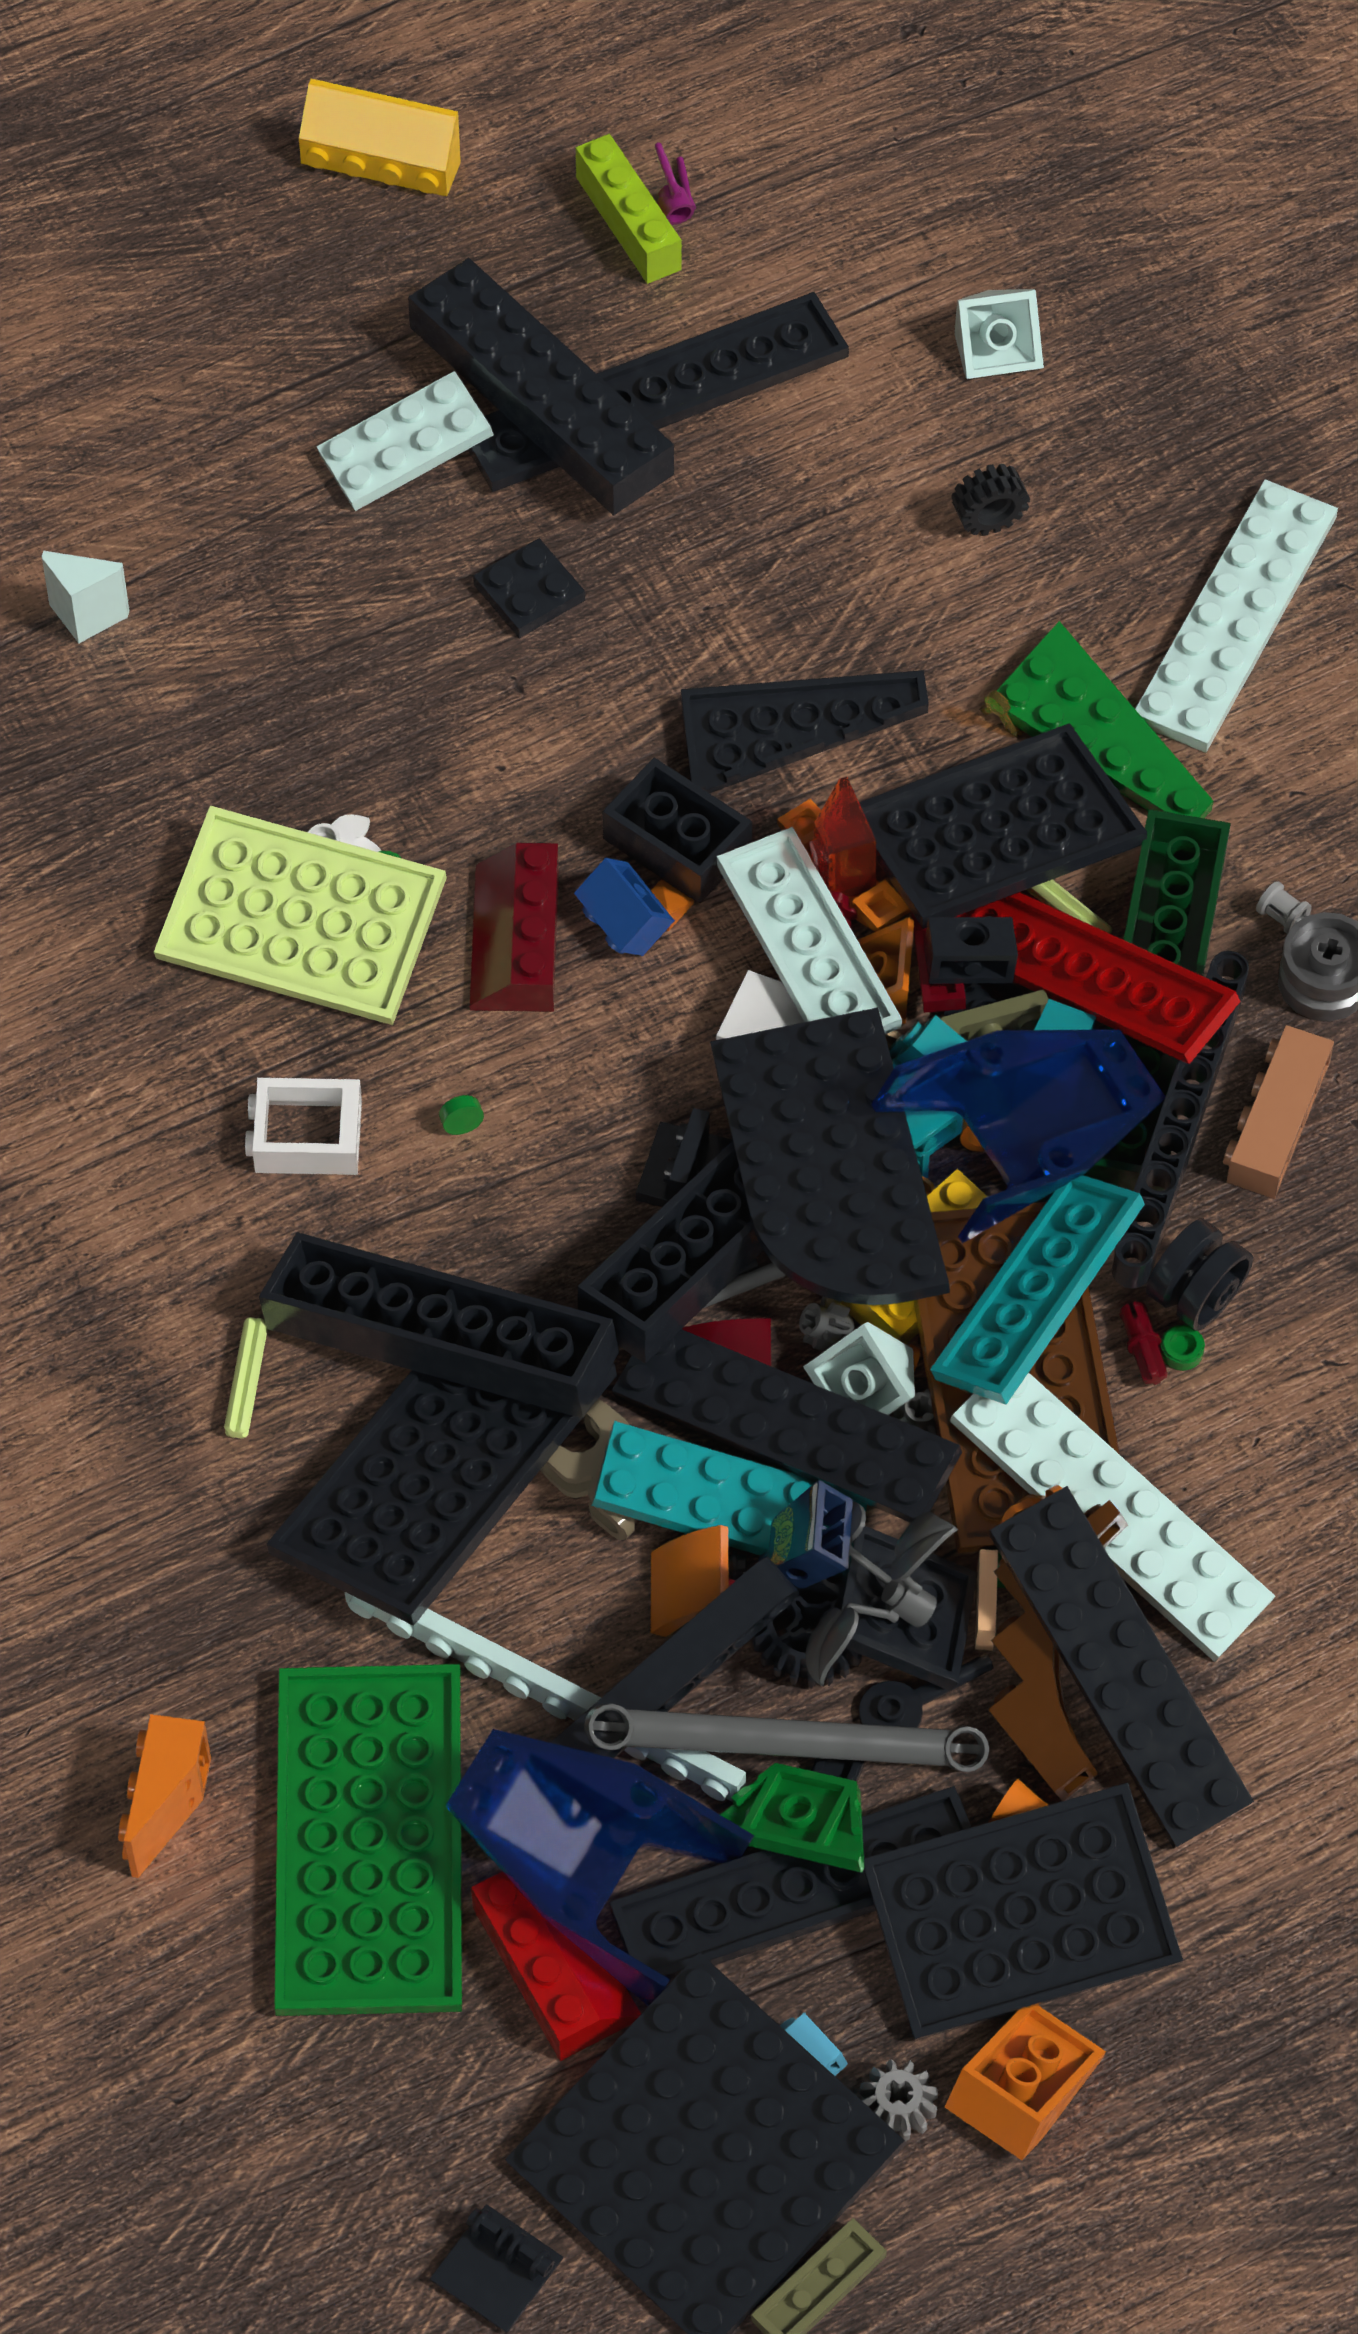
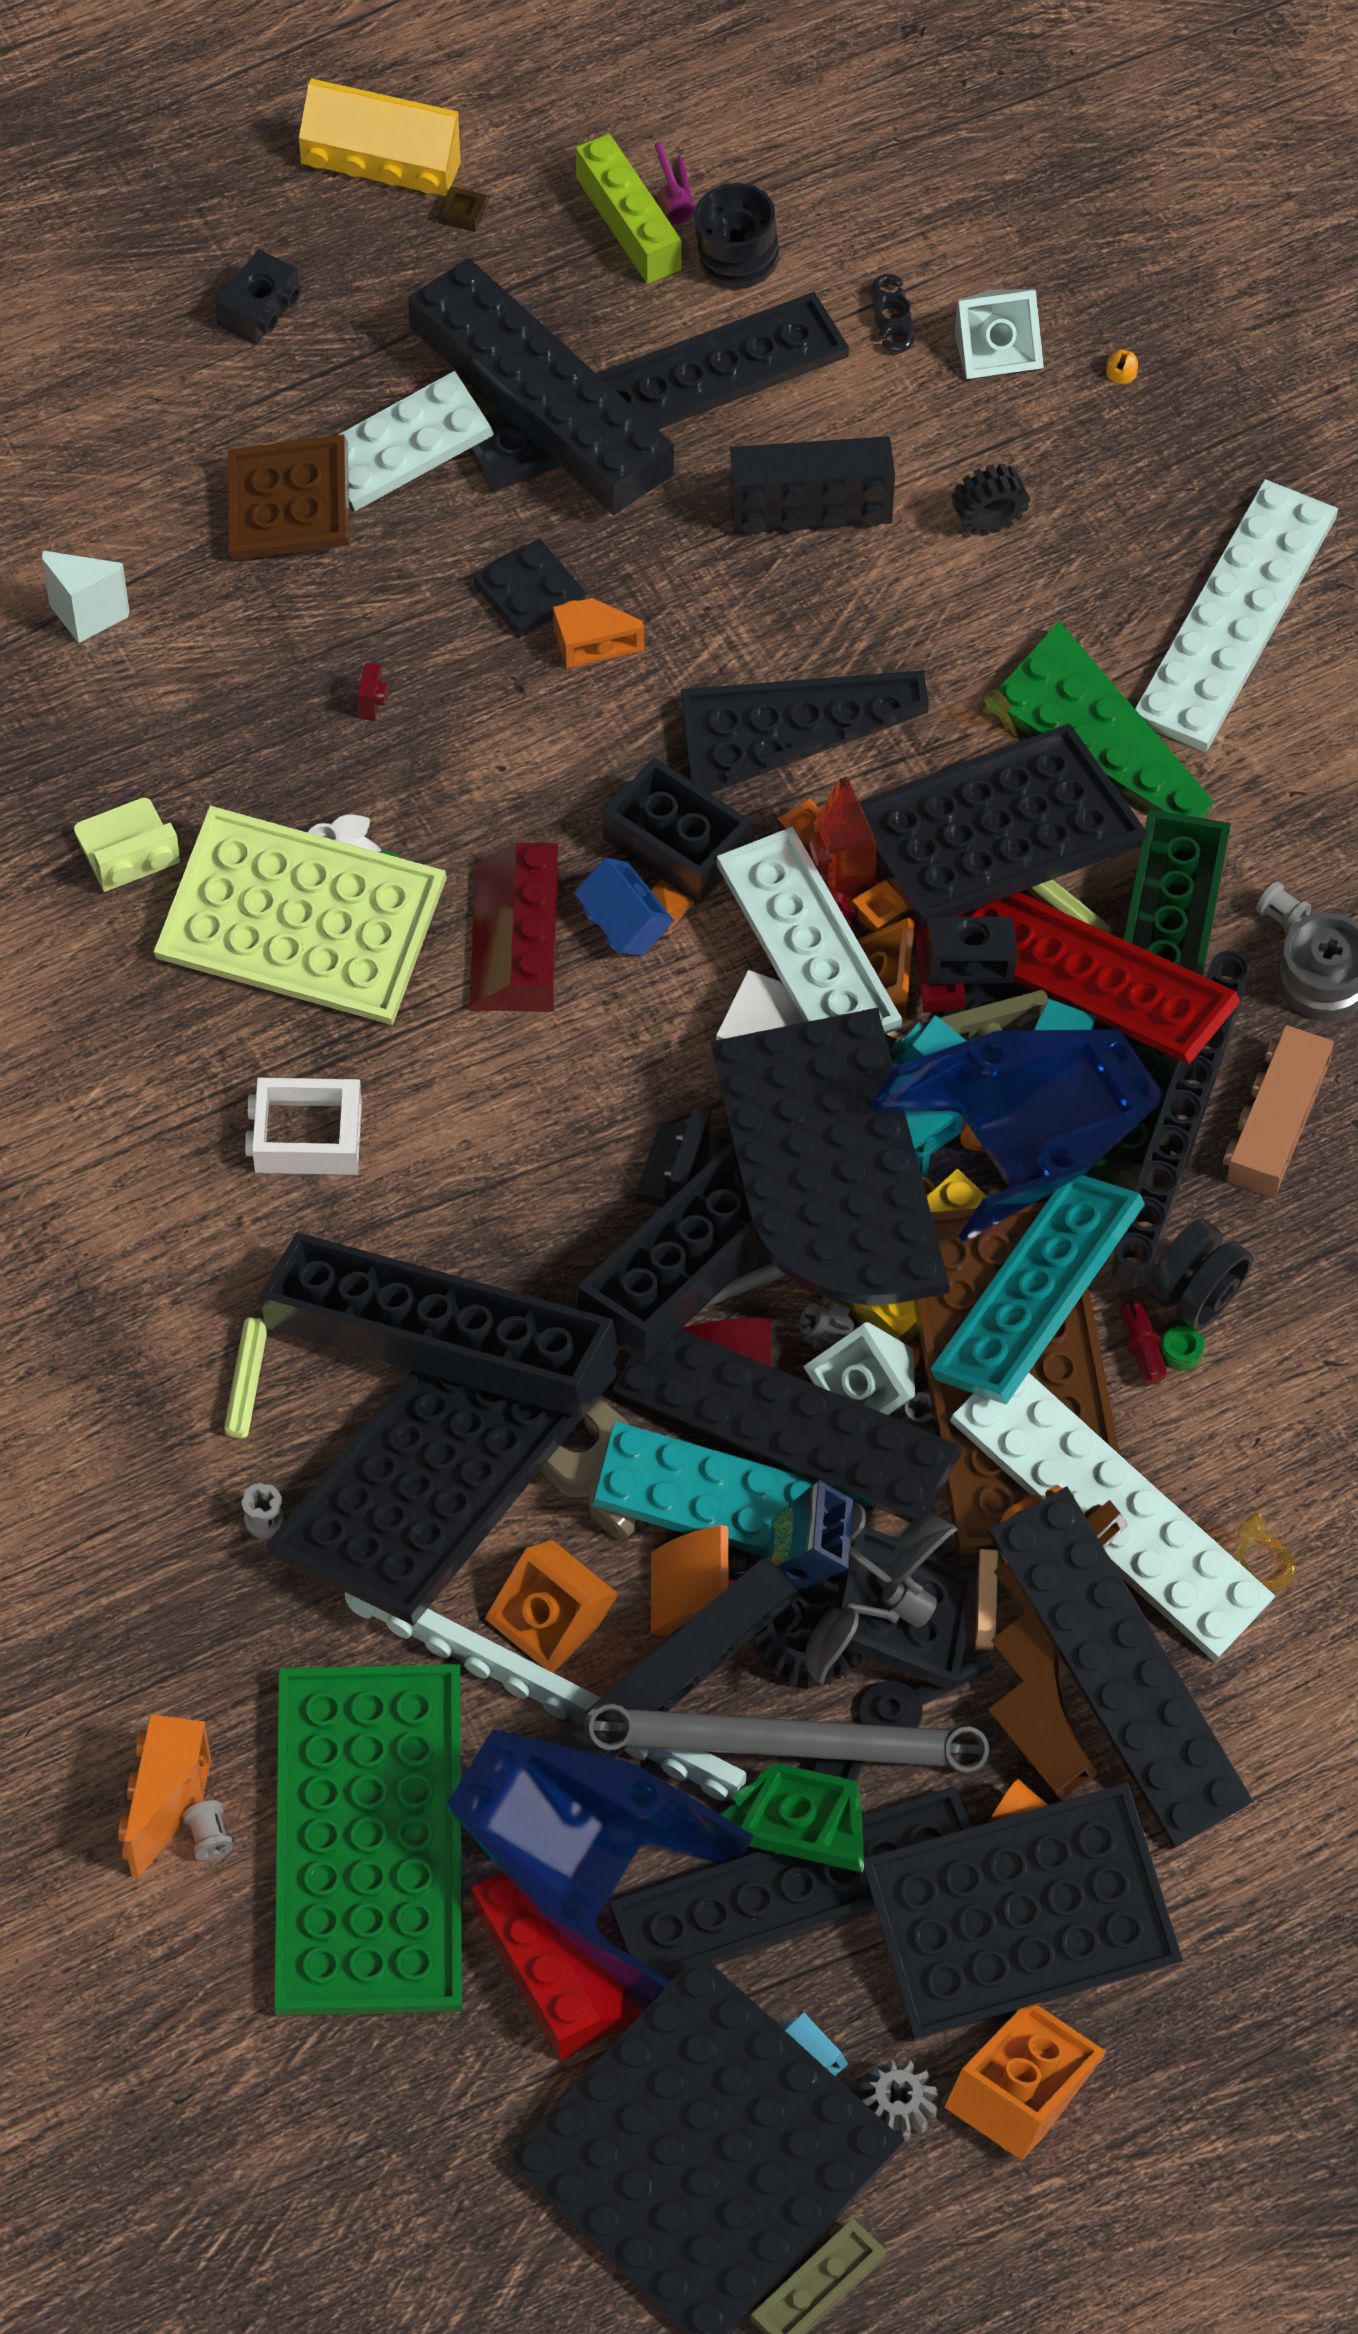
black hinge [430,2204,563,2334] -> none
green tile [439,1095,484,1135] -> none
none -> yellowish green bracket [74,798,181,892]
none -> light grey bush [182,1800,233,1860]
none -> black brick [215,249,301,345]
none -> reddish brown plate [228,434,350,560]
none -> light grey bush [242,1483,284,1538]
none -> dark red plate [357,662,389,721]
none -> dark brown tile [438,186,487,232]
none -> orange slope [484,1540,618,1673]
none -> orange slope [553,598,644,669]
none -> black wheel [694,183,780,289]
none -> black brick [729,436,895,534]
none -> black piece [870,274,915,353]
none -> light orange hinge [1106,349,1138,384]
none -> clear yellow piece [1233,1513,1296,1592]

